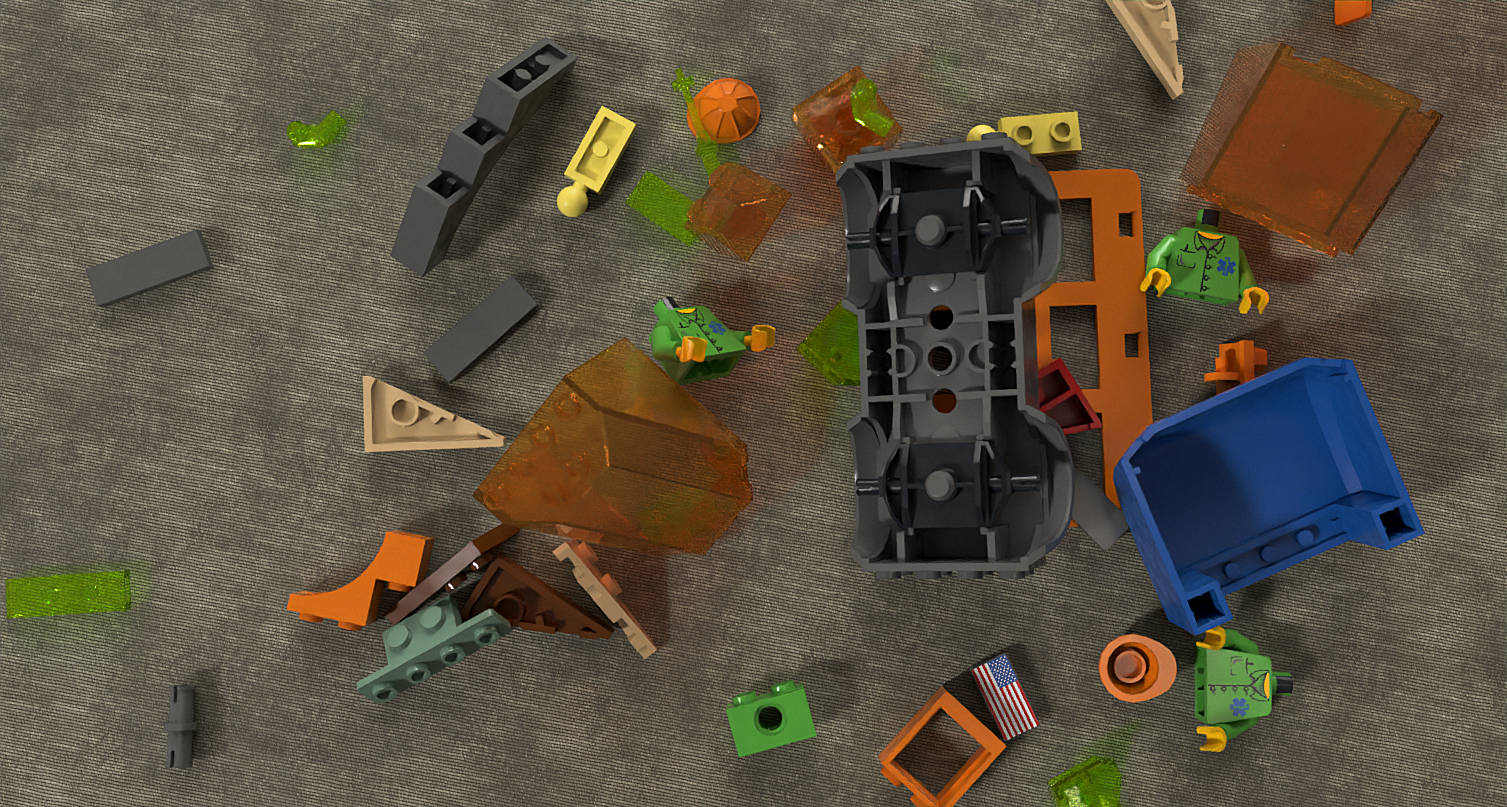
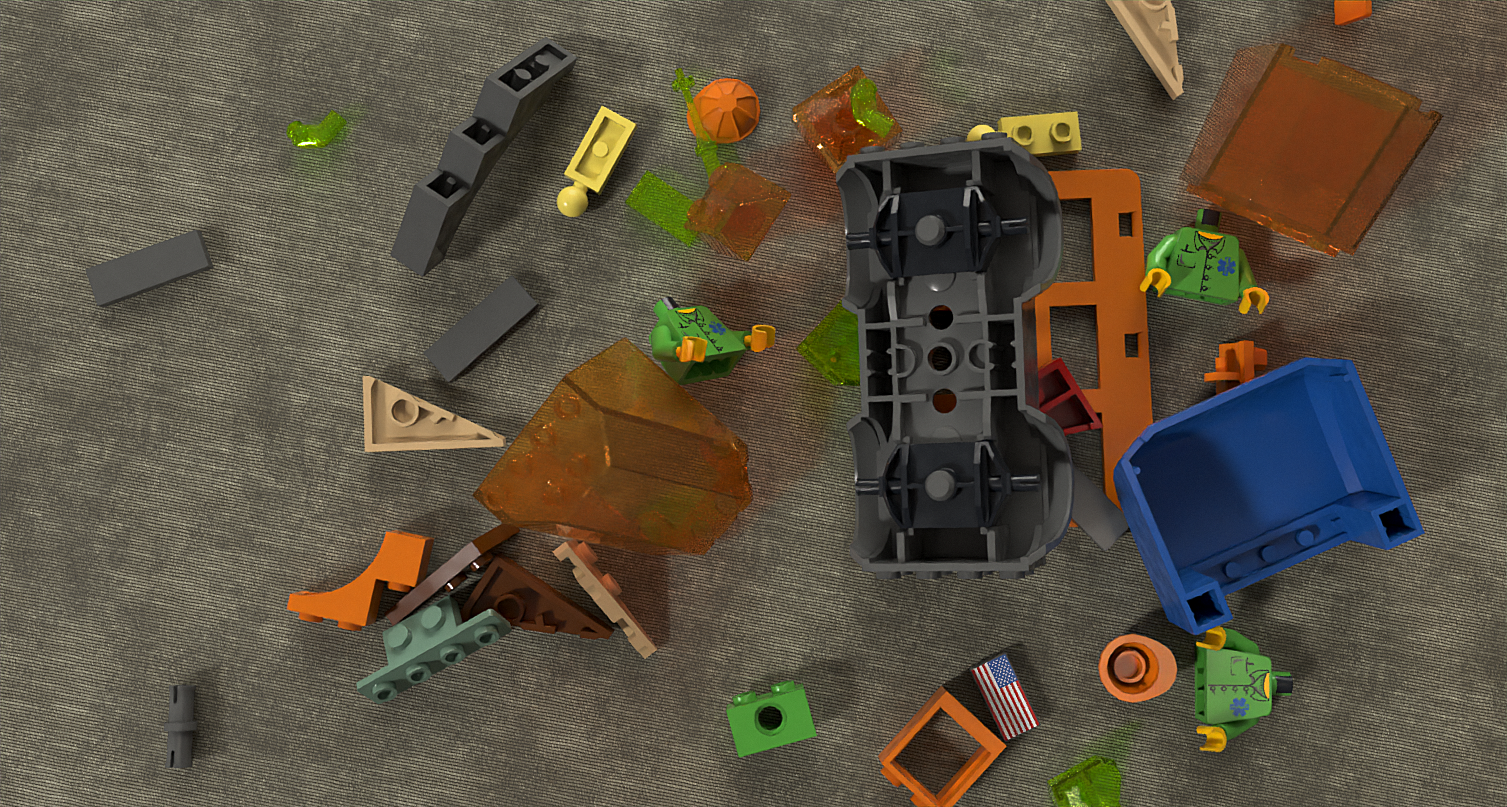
clear neon green tile [5,570,131,619] -> none

